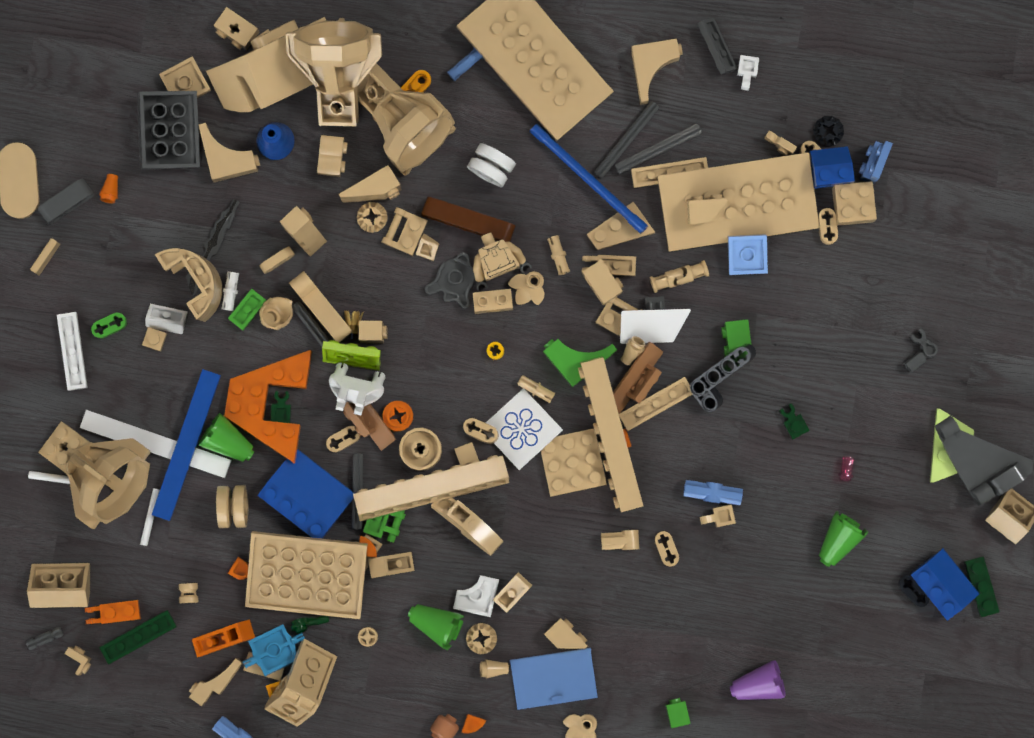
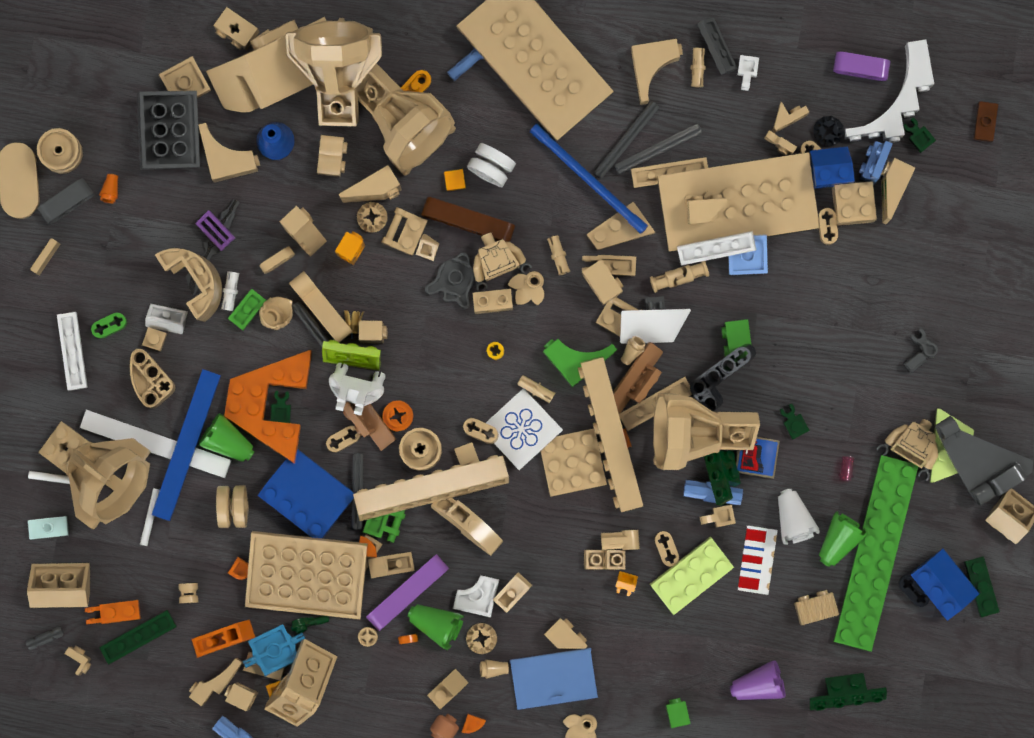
none -> light aqua plate [28,516,69,540]
none -> tan wheel [37,128,83,174]
none -> tan beam [130,349,175,409]
none -> medium lavender tile [195,210,235,251]
none -> tan brick [224,682,258,711]
none -> light orange brick [335,231,365,265]
none -> medium lavender beam [366,554,449,631]
none -> orange tile [398,634,418,644]
none -> tan slope [427,669,469,709]
none -> light orange tile [444,169,466,191]
none -> tan slope [584,550,625,570]
none -> light orange tile [616,571,638,596]
none -> yellowish green plate [650,537,734,615]
none -> tan plate [653,393,760,470]
none -> white tile [677,231,757,265]
none -> tan pin [690,48,706,87]
none -> dark green bracket [704,450,741,506]
none -> slope [735,437,780,479]
none -> white sticker [738,525,778,595]
none -> tan slope [773,102,809,133]
none -> white cone [778,489,820,545]
none -> tan brick [794,590,839,625]
none -> dark green bracket [809,673,887,711]
none -> medium lavender beam [833,52,890,81]
none -> bright green plate [833,455,918,652]
none -> white arch [844,39,934,143]
none -> tan torso [877,419,938,481]
none -> tan slope [881,158,915,225]
none -> dark green plate [903,118,936,153]
none -> reddish brown plate [974,101,998,142]

